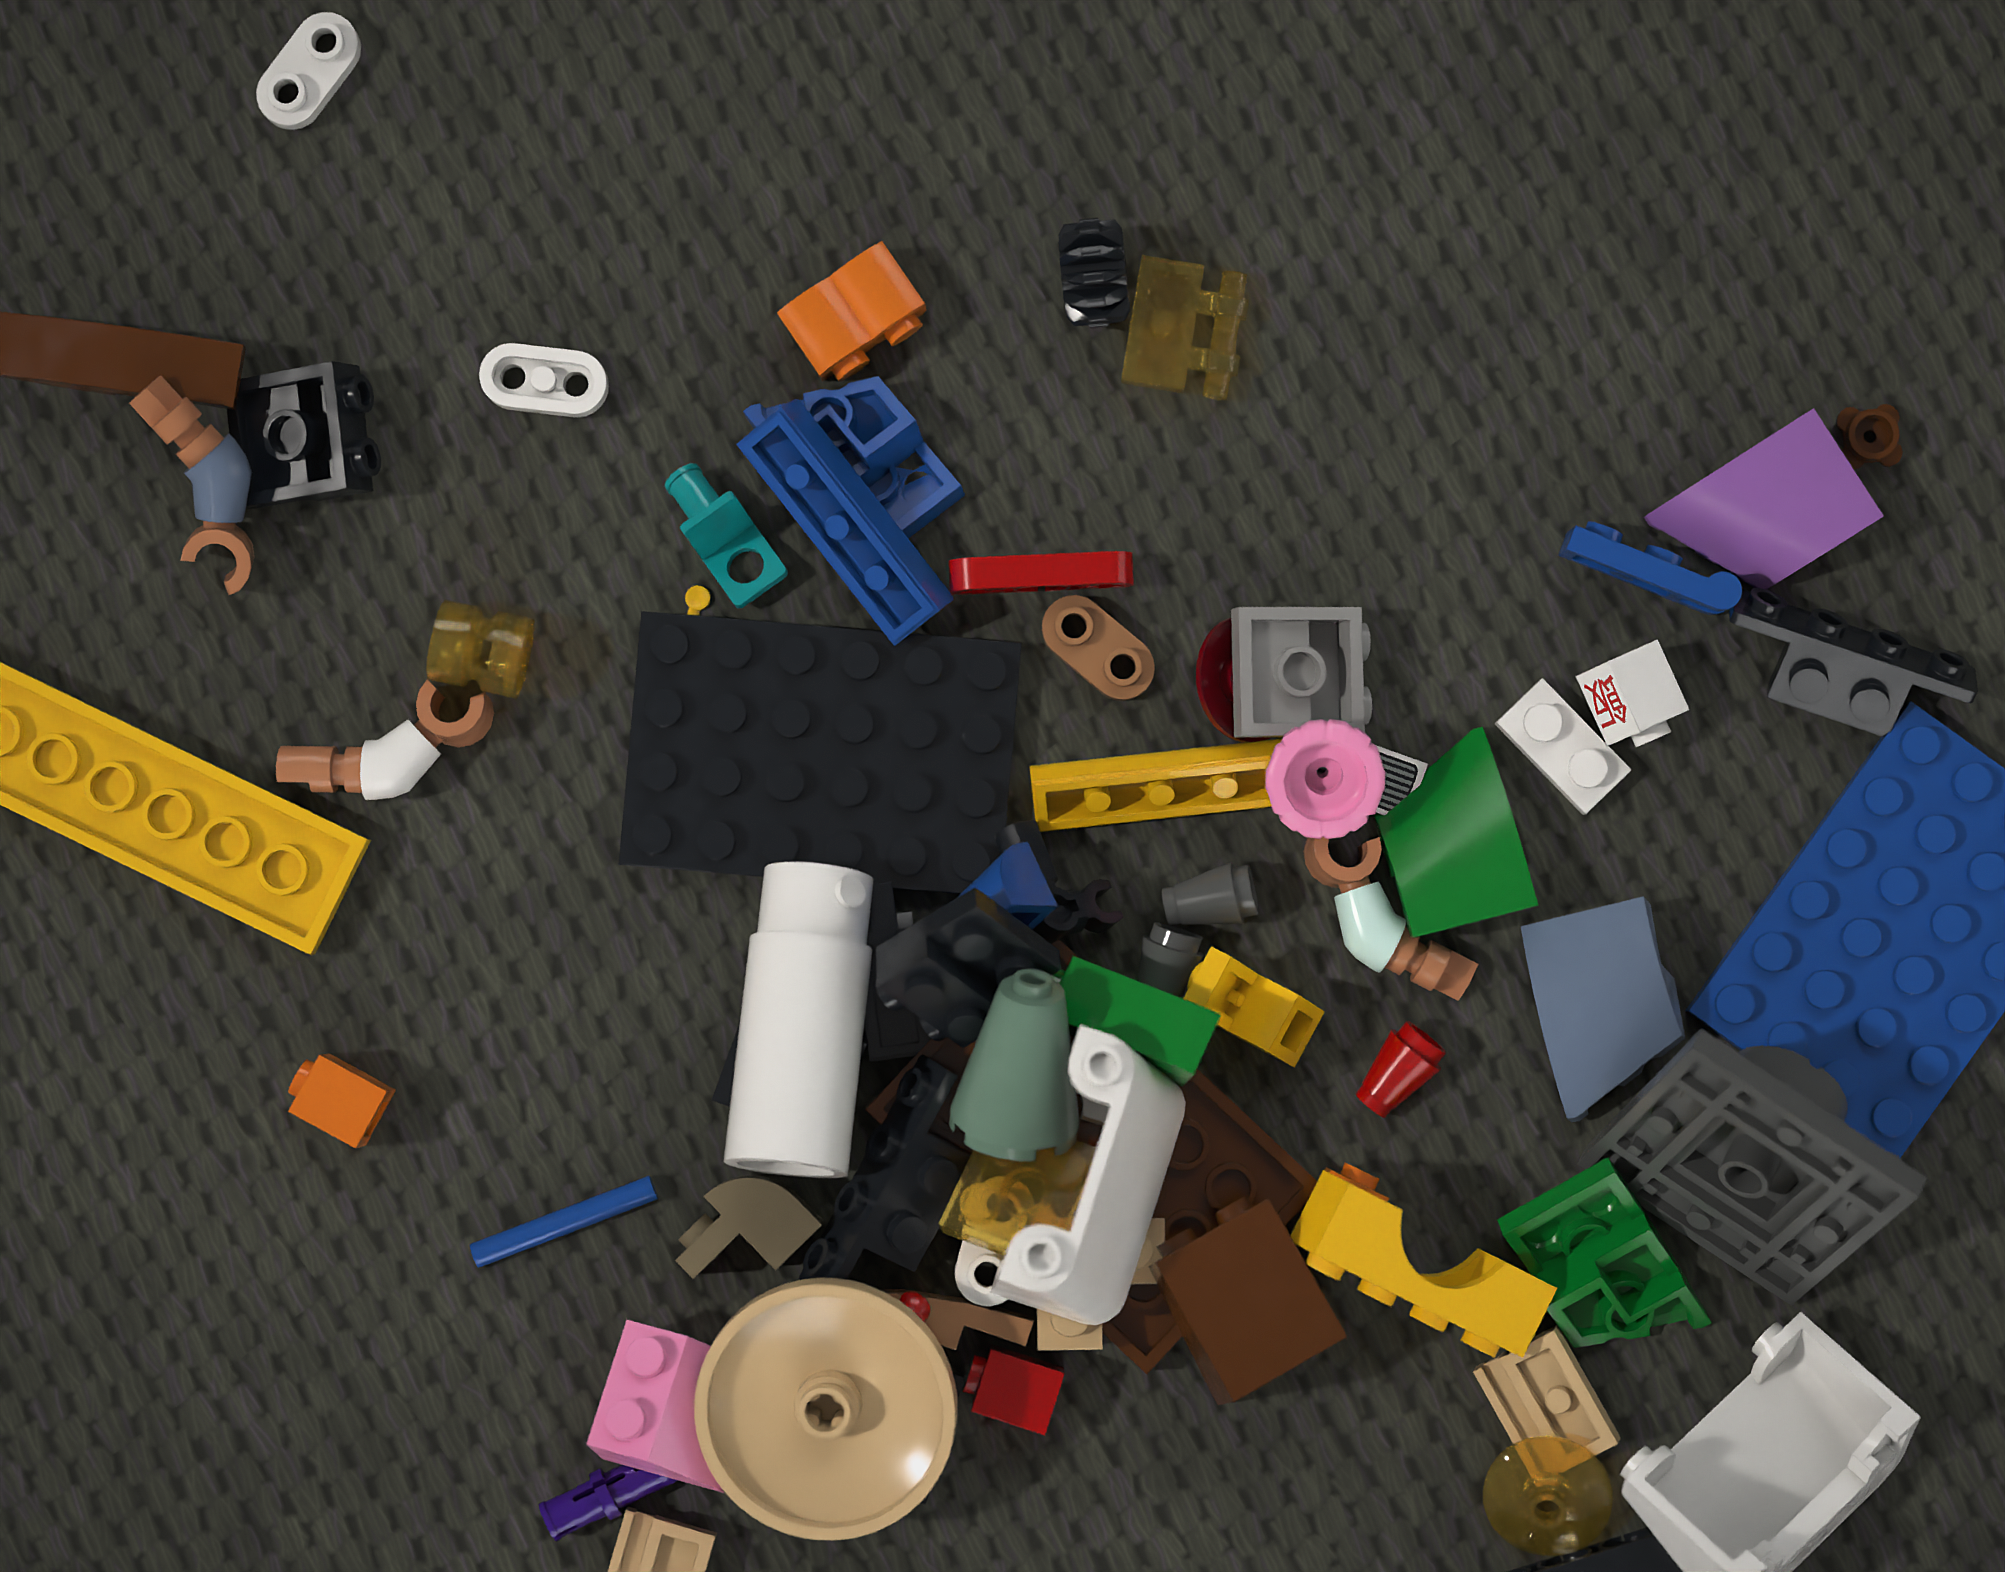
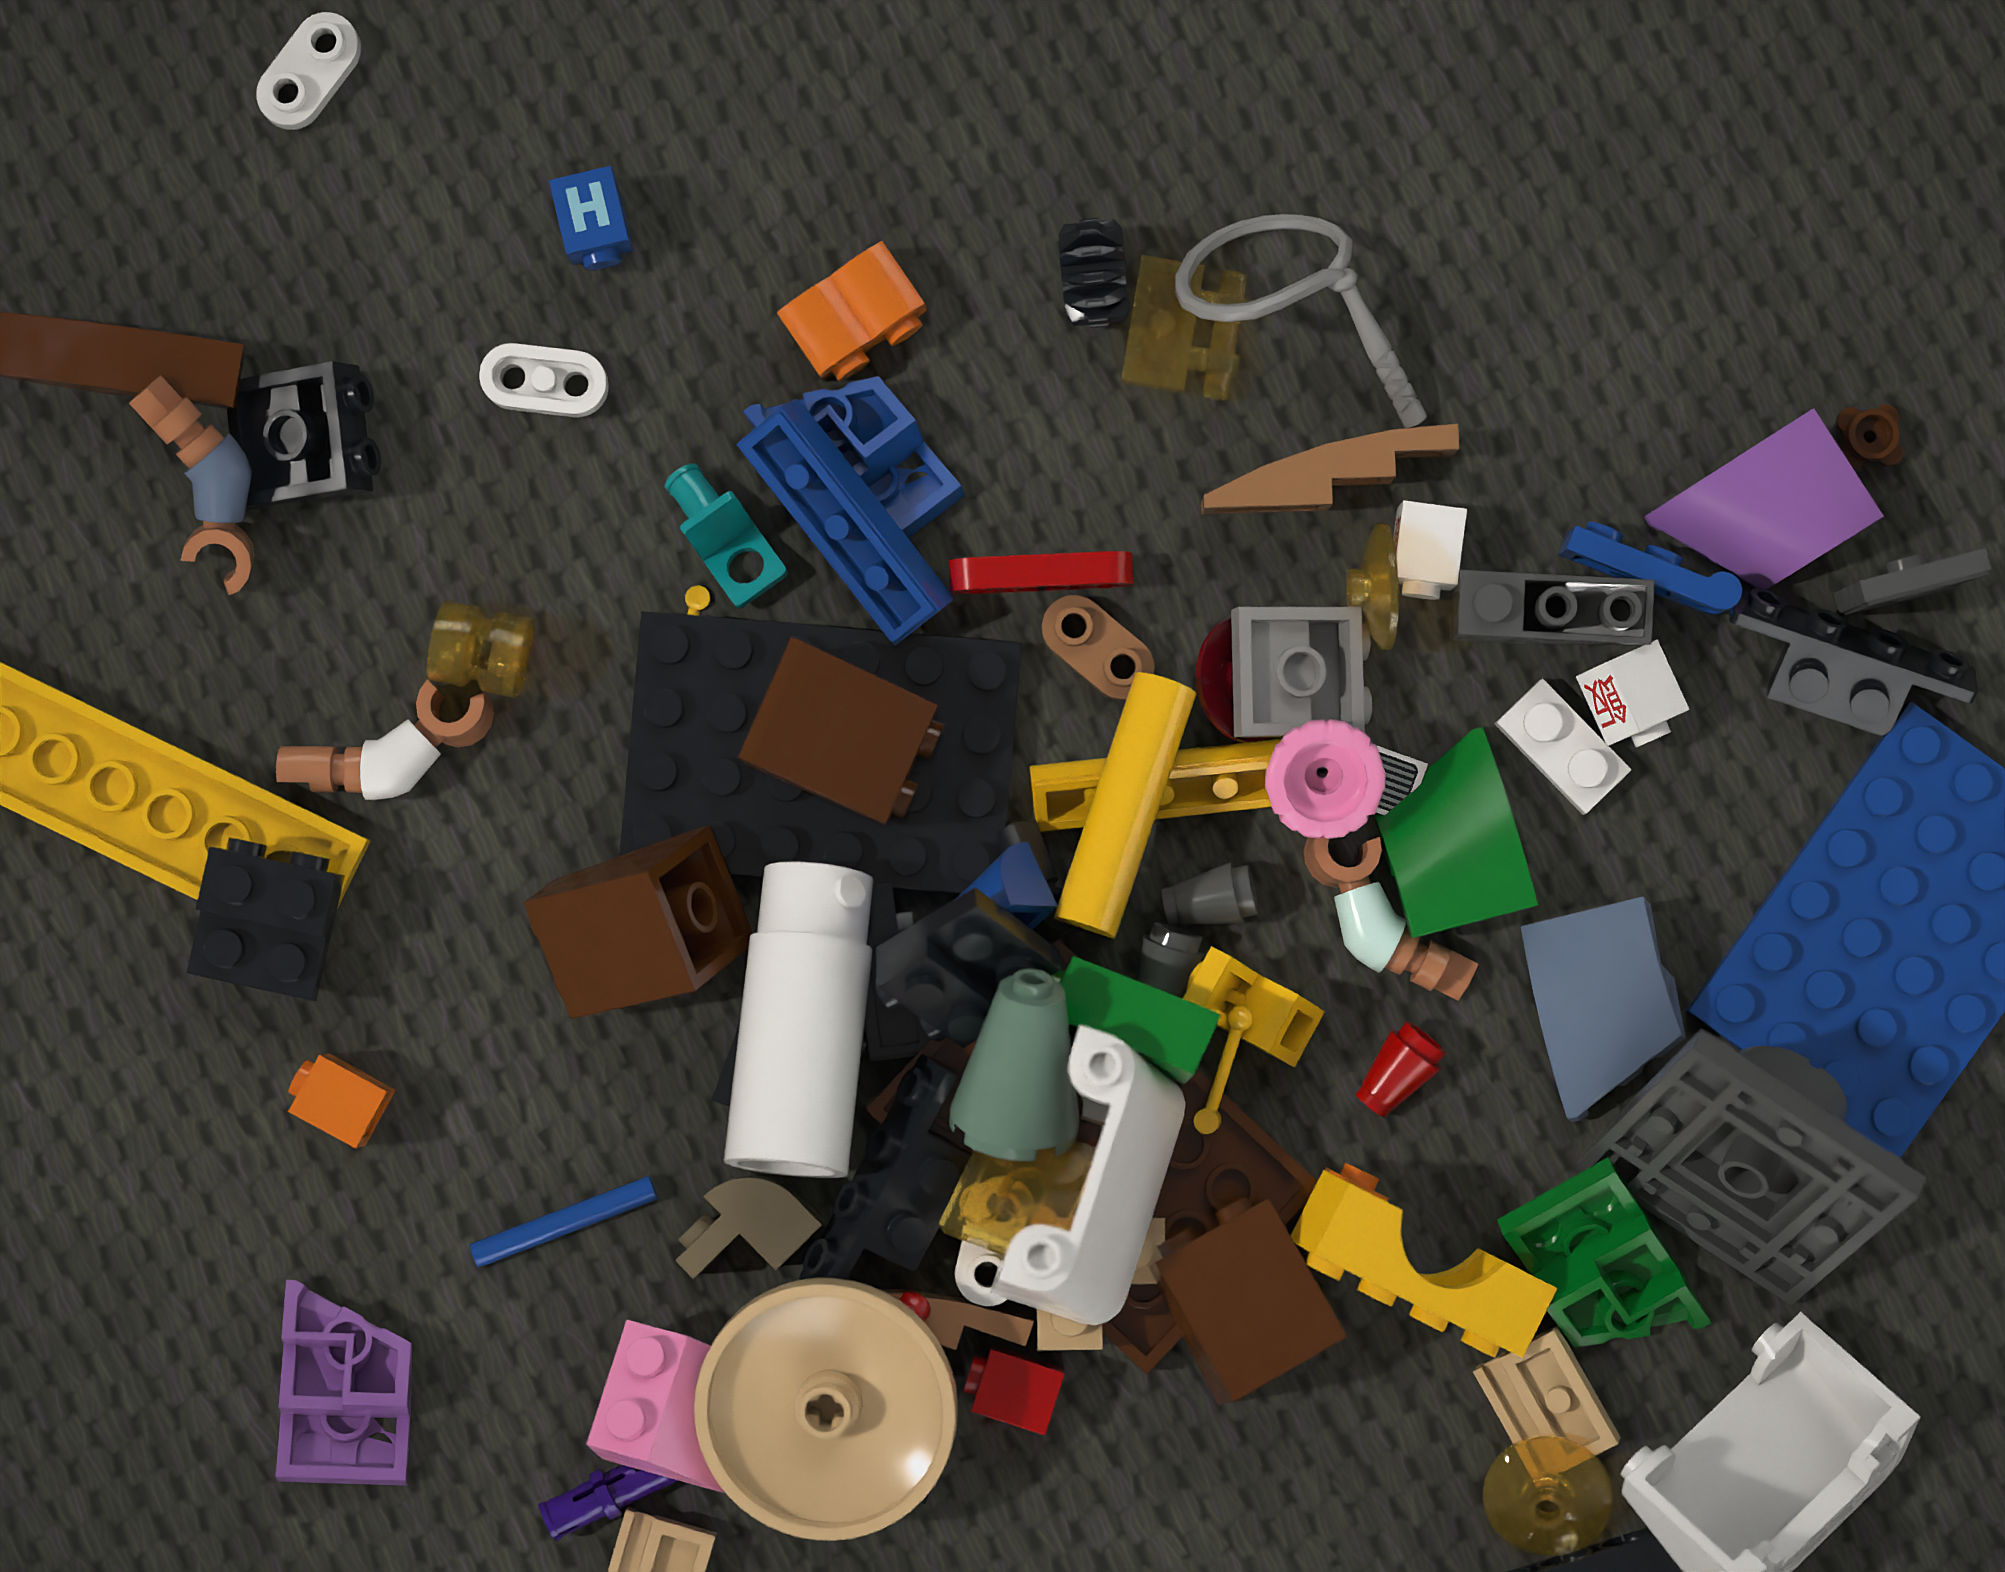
none -> black plate [186,837,345,1001]
none -> medium lavender slope [276,1280,412,1486]
none -> reddish brown slope [523,825,753,1019]
none -> blue brick [549,166,634,270]
none -> reddish brown slope [738,637,945,827]
none -> yellow brick [1054,672,1196,939]
none -> light grey piece [1175,214,1427,428]
none -> yellow hinge [1194,1006,1253,1134]
none -> medium nougat slope [1201,424,1459,515]
none -> clear yellow dish [1346,522,1399,651]
none -> white brick [1388,500,1467,600]
none -> dark grey slope [1450,570,1654,645]
none -> dark grey plate [1833,548,1992,617]

